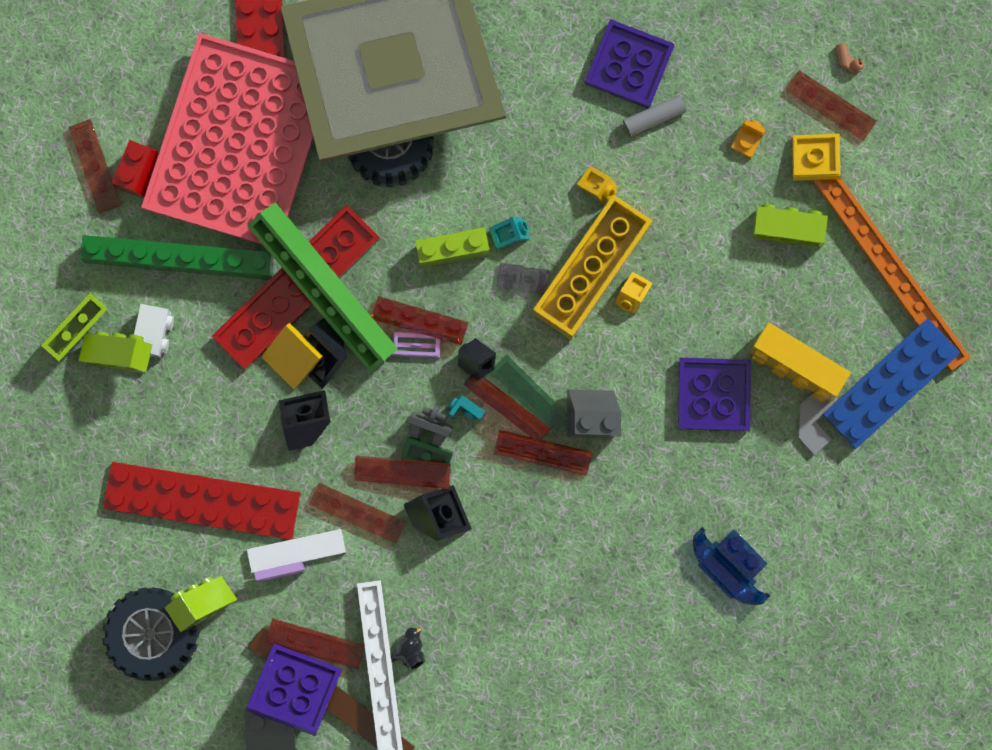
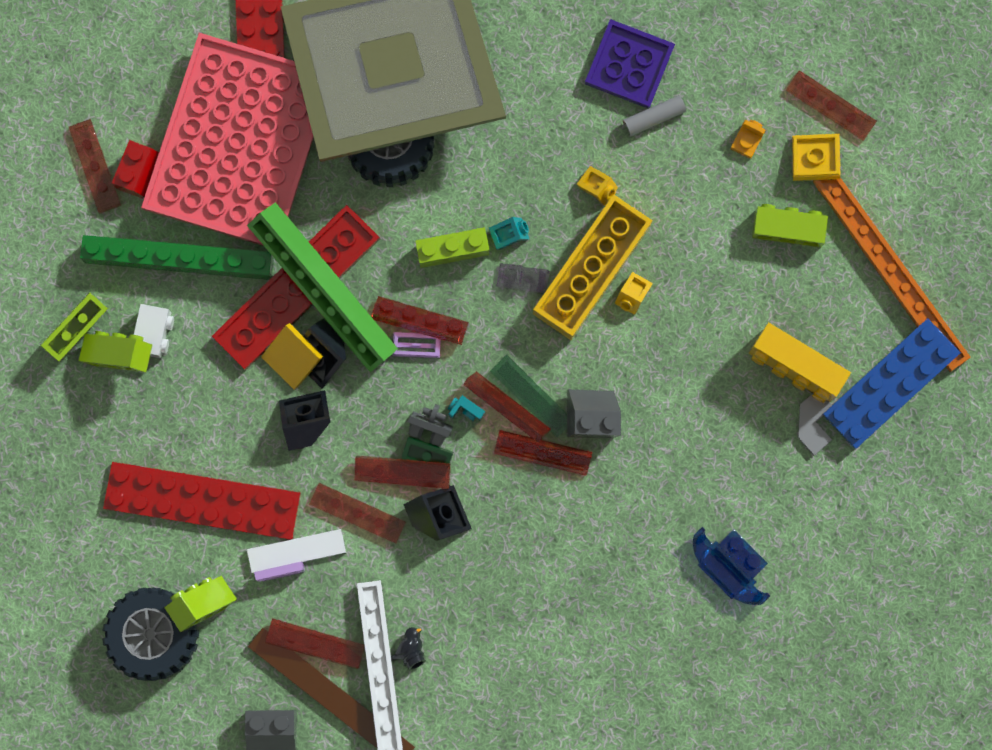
dark purple plate [246,644,342,737] -> none
black brick [458,338,496,381] -> none
dark purple plate [678,357,751,432] -> none
nougat arm [835,43,864,73] -> none

